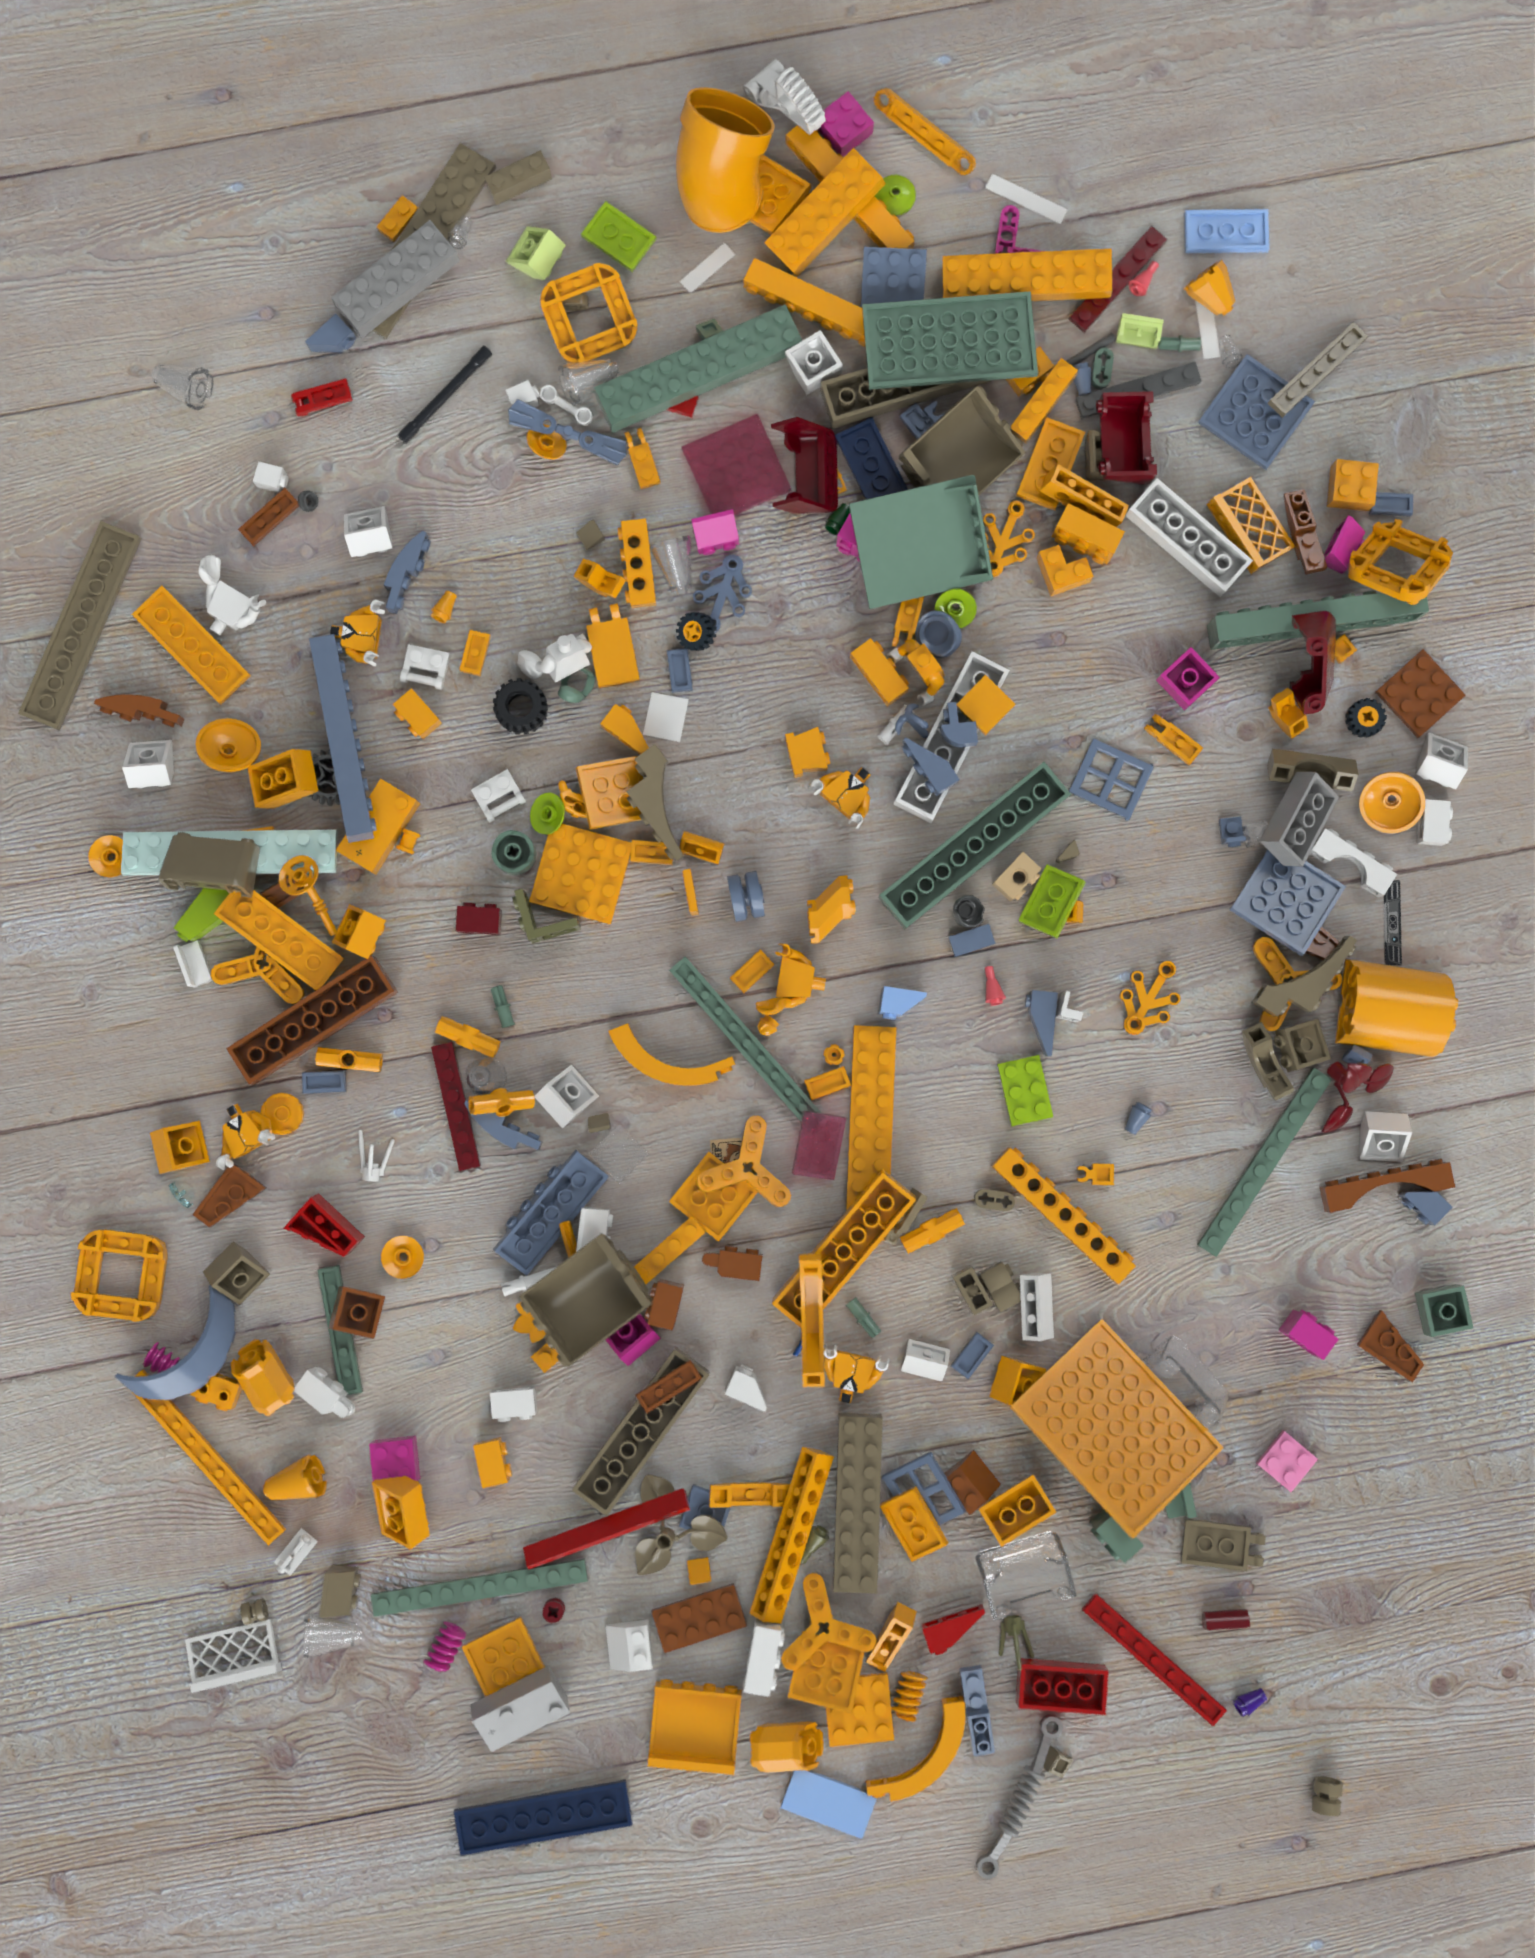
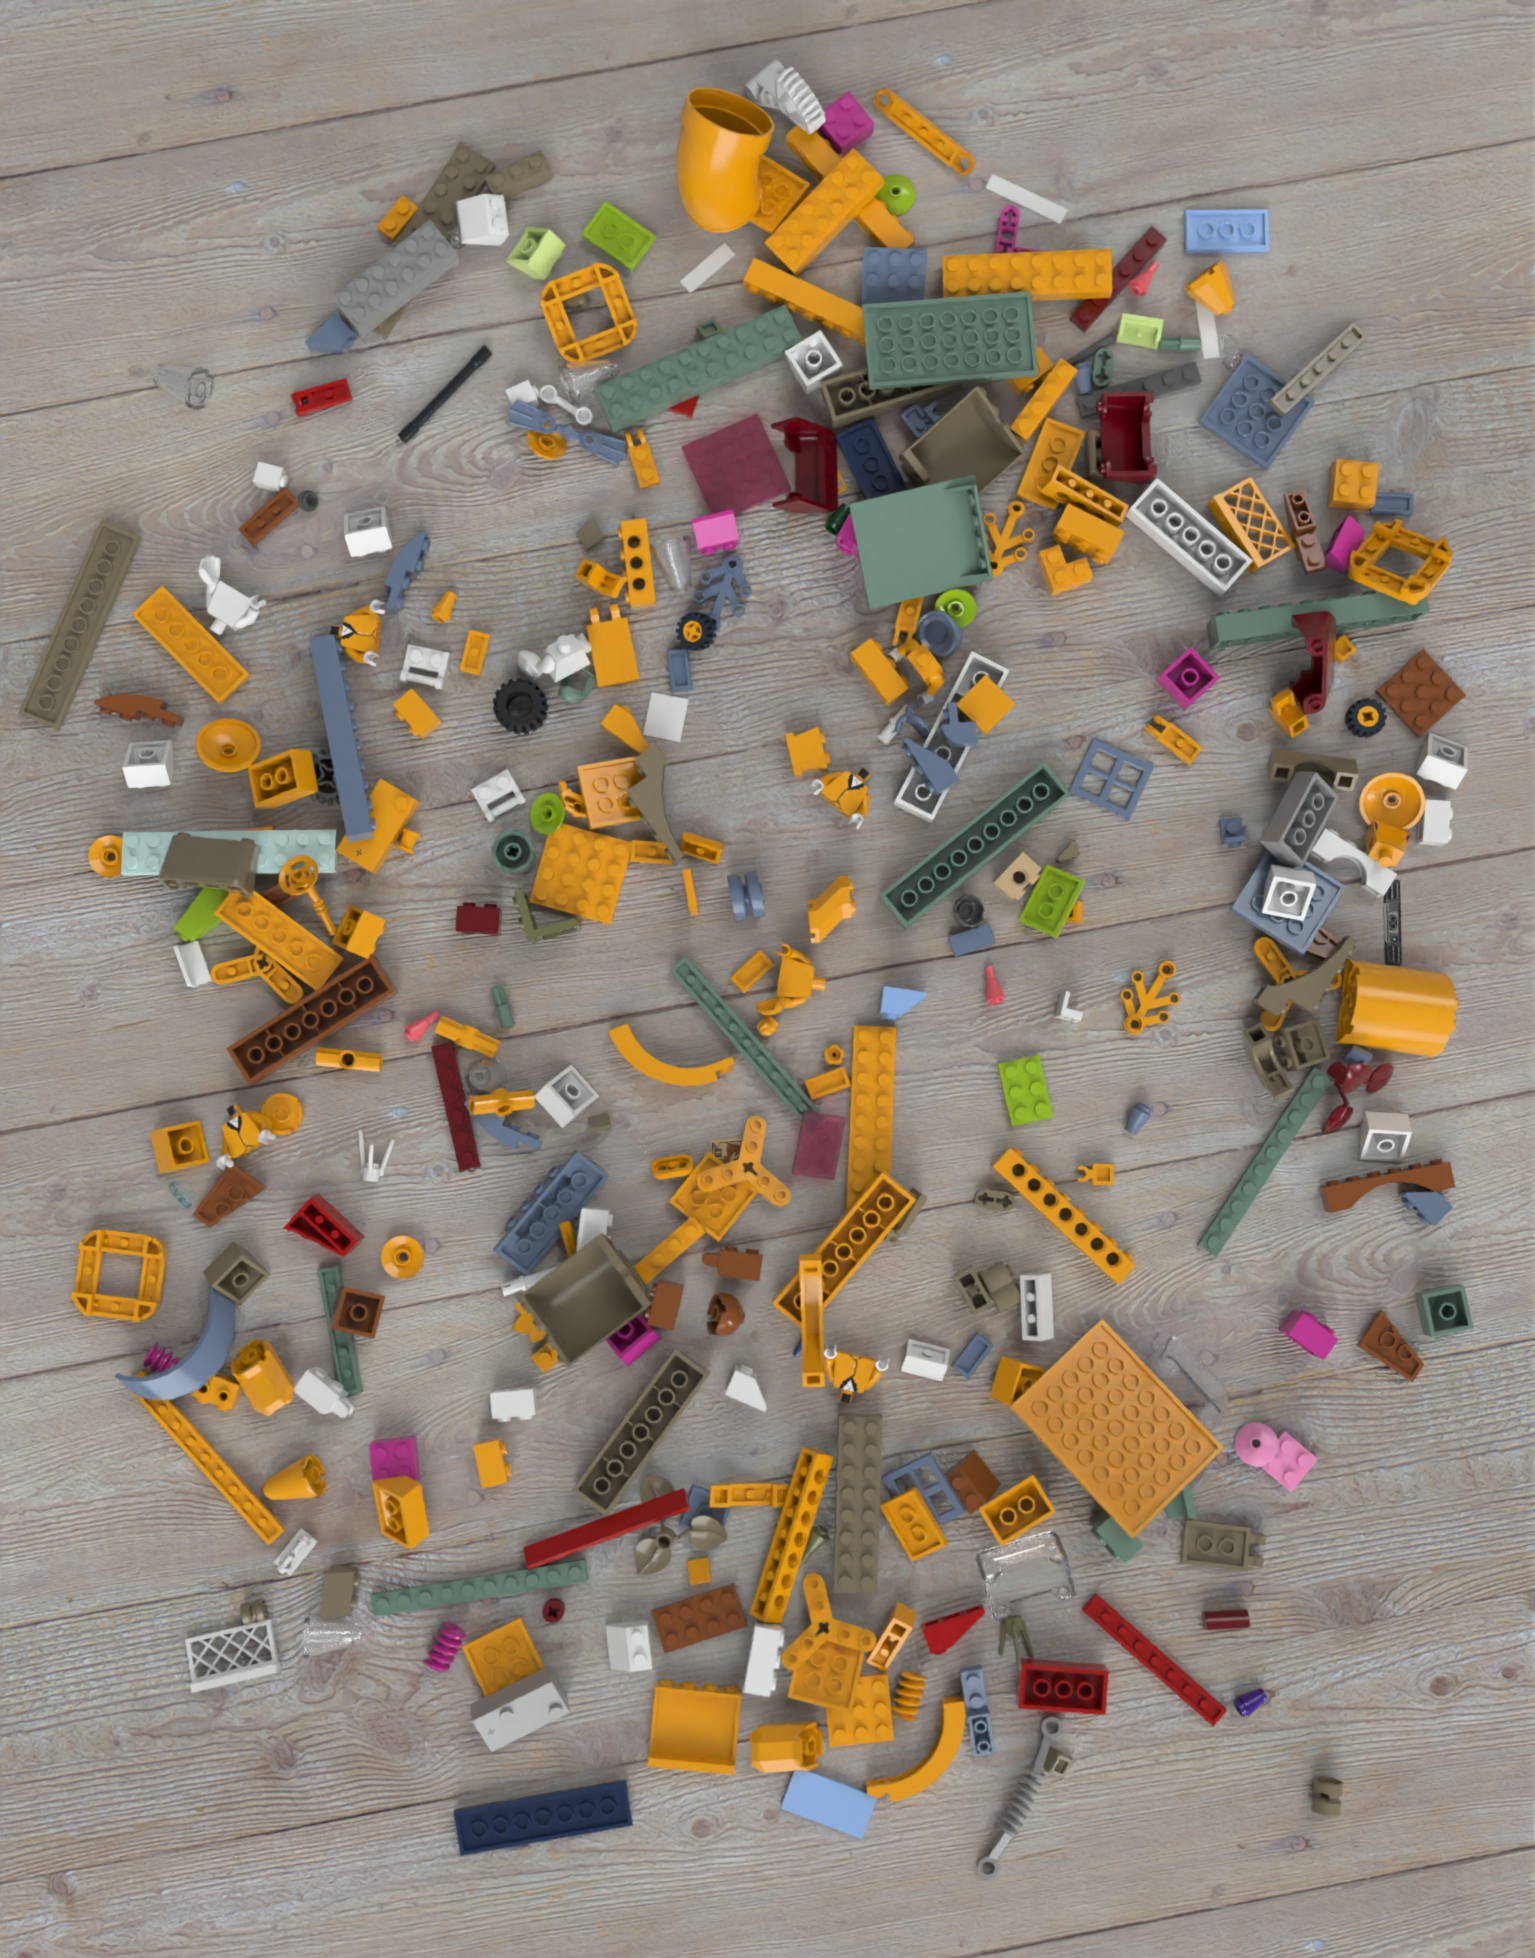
sand blue tile [302,1070,347,1094] -> none
dark orange tile [635,1359,702,1413] -> none
sand green axle [845,1297,881,1338] -> none
light orange piece [900,1208,965,1254] -> none
sand blue slope [1025,990,1058,1057] -> none
none -> coral cone [403,1010,440,1043]
none -> white slope [456,194,509,246]
none -> light orange plate [651,1154,694,1180]
none -> dark orange cylinder [707,1292,745,1336]
none -> bright pink dish [1234,1423,1278,1466]
none -> white slope [1261,864,1316,921]
none -> light orange torso [1364,820,1411,867]

